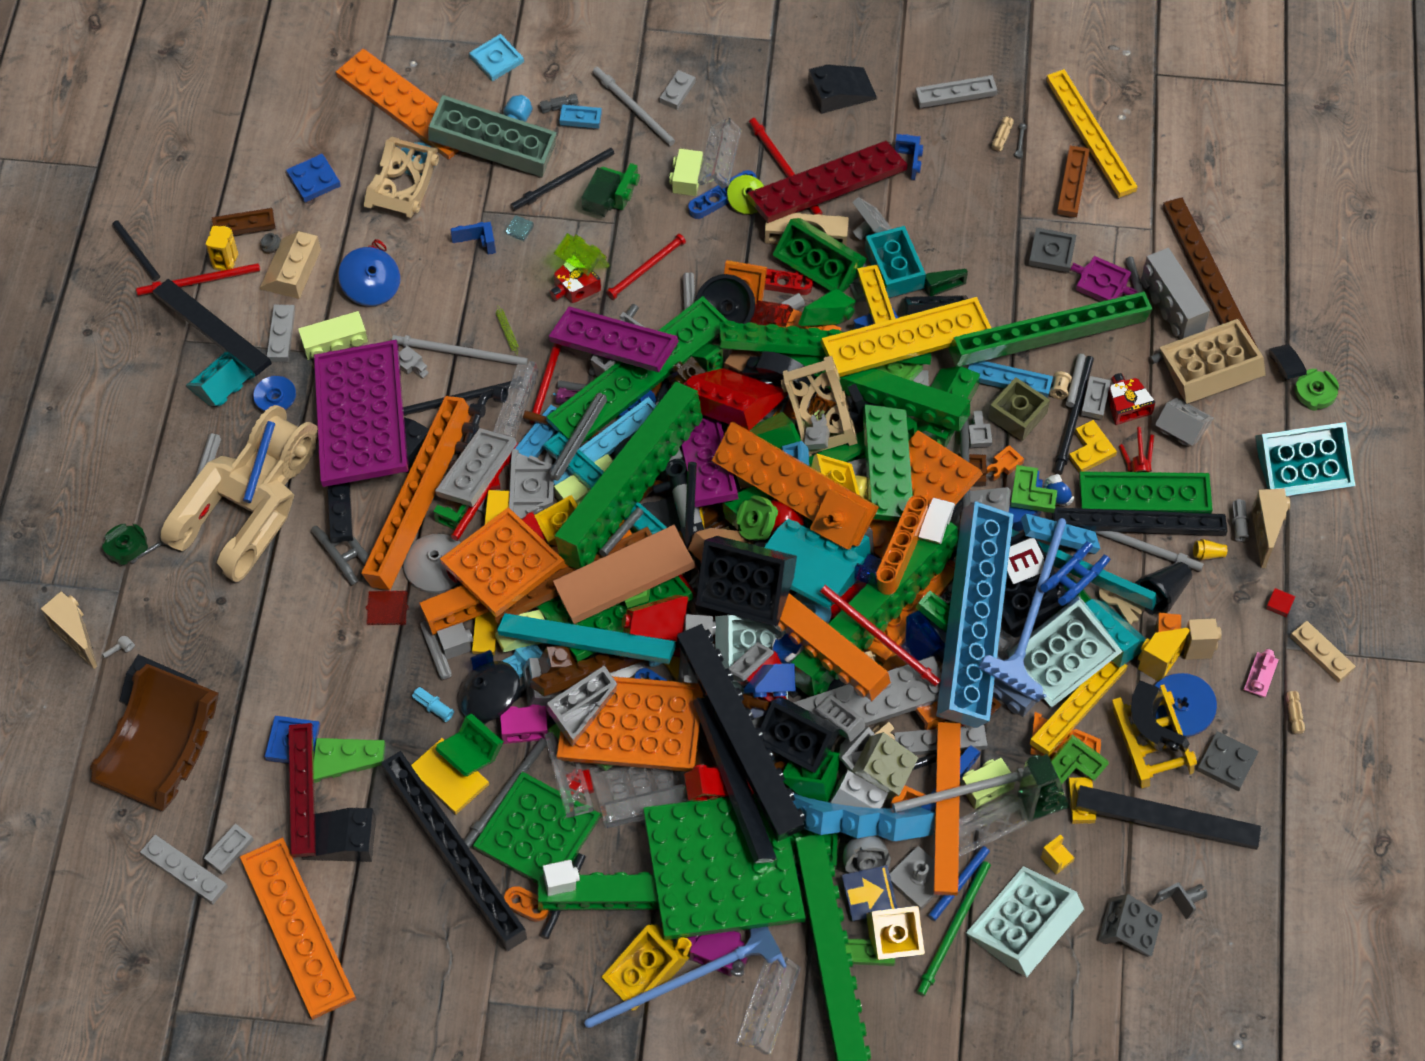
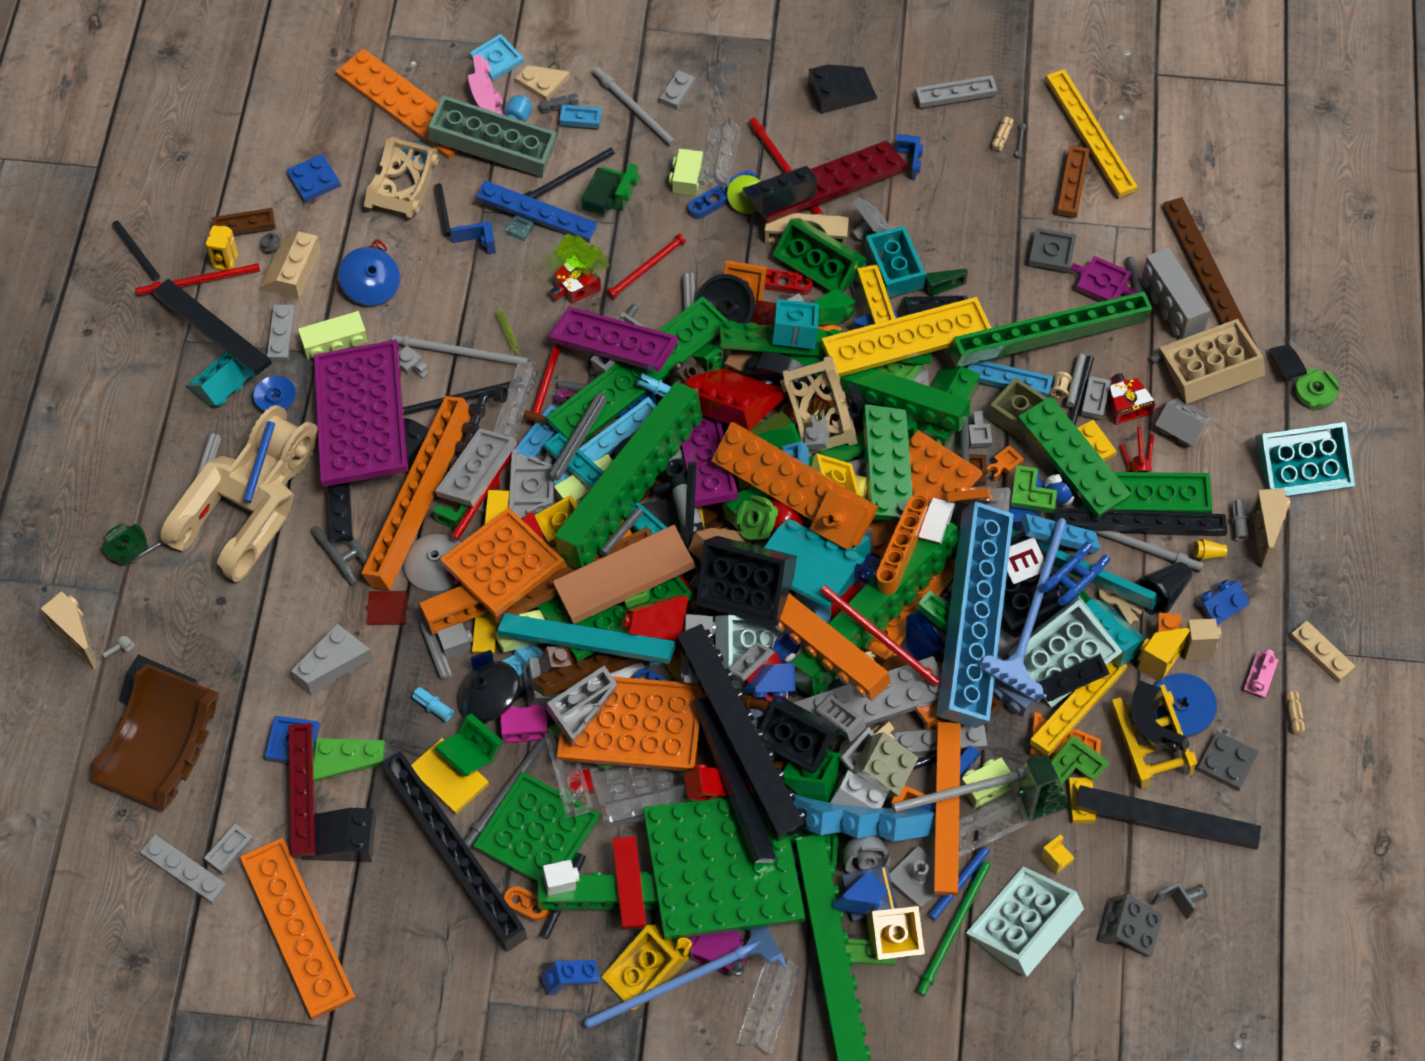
red tile [1266,588,1296,618] -> none
none -> light grey wedge [291,624,373,695]
none -> black bar [434,183,451,237]
none -> bright pink slope [468,54,504,115]
none -> blue plate [476,180,597,243]
none -> tan wing [515,66,570,100]
none -> blue bracket [542,960,601,995]
none -> red tile [612,836,646,930]
none -> medium azure axle [636,373,671,397]
none -> black slope [743,166,817,216]
none -> teal container [772,299,819,350]
none -> blue slope [832,870,889,914]
none -> orange wing [947,487,994,504]
none -> green plate [1017,396,1131,518]
none -> black tile [1038,653,1110,702]
none -> blue bracket [1195,579,1250,625]

